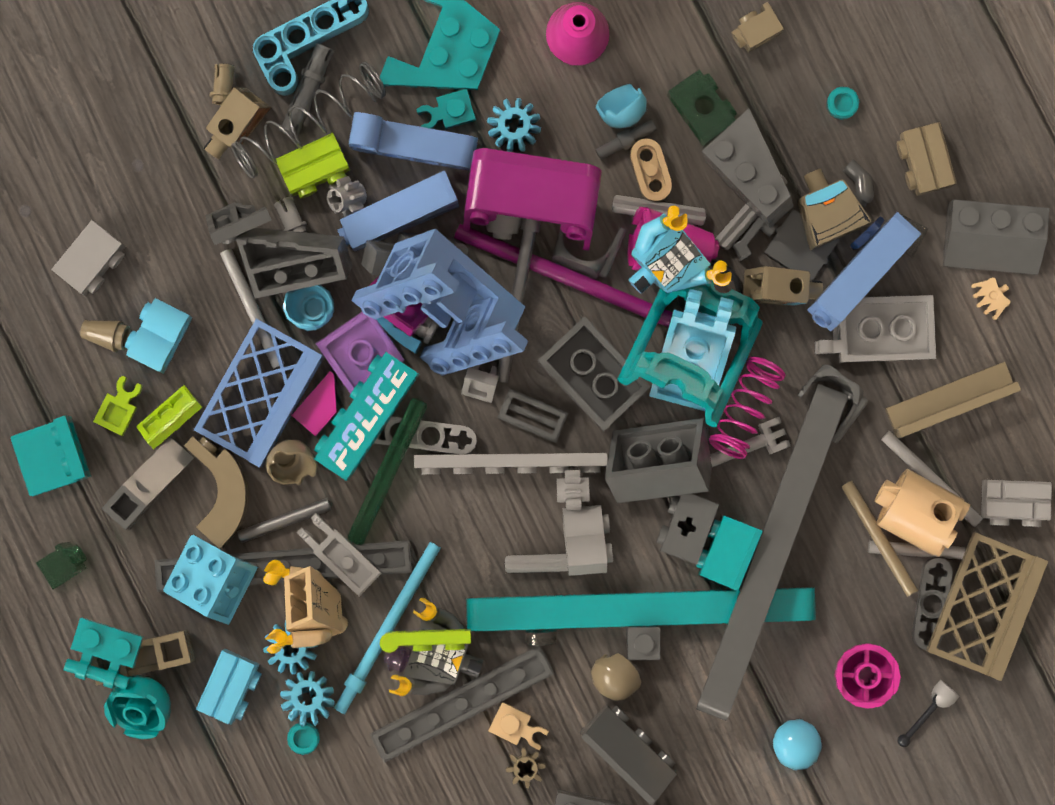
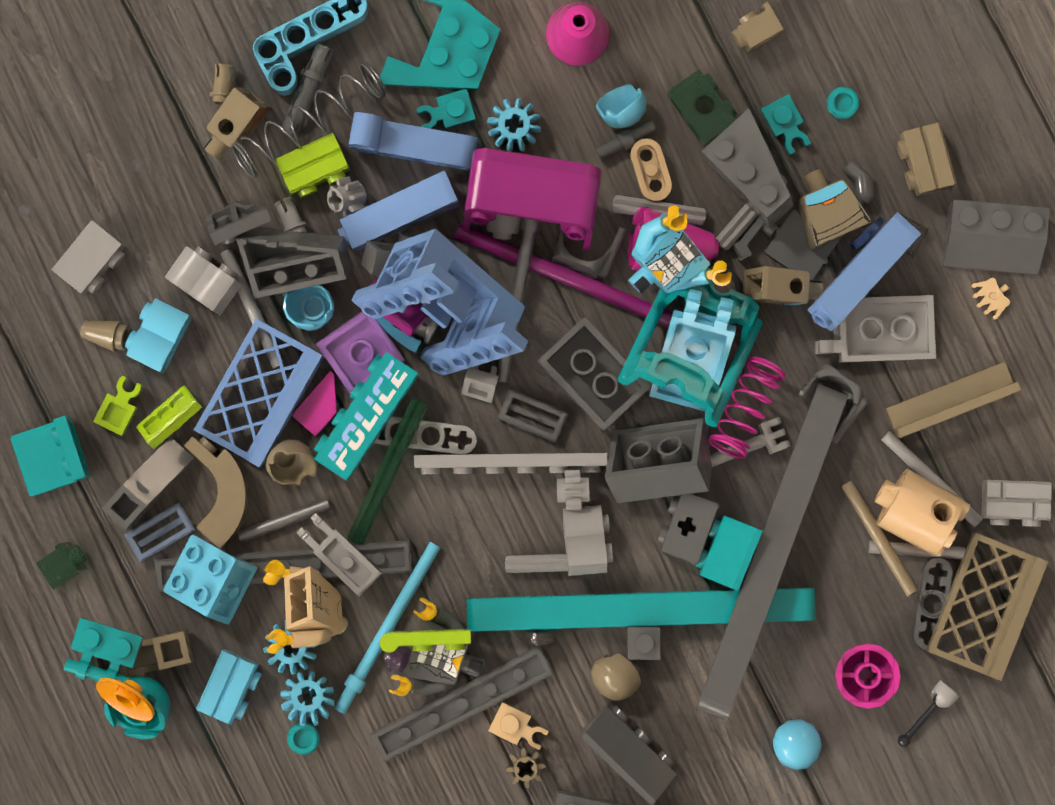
none -> light orange dish [96,678,155,721]
none -> sand blue tile [124,502,196,562]
none -> light grey brick [165,246,242,316]
none -> teal plate [760,94,811,156]

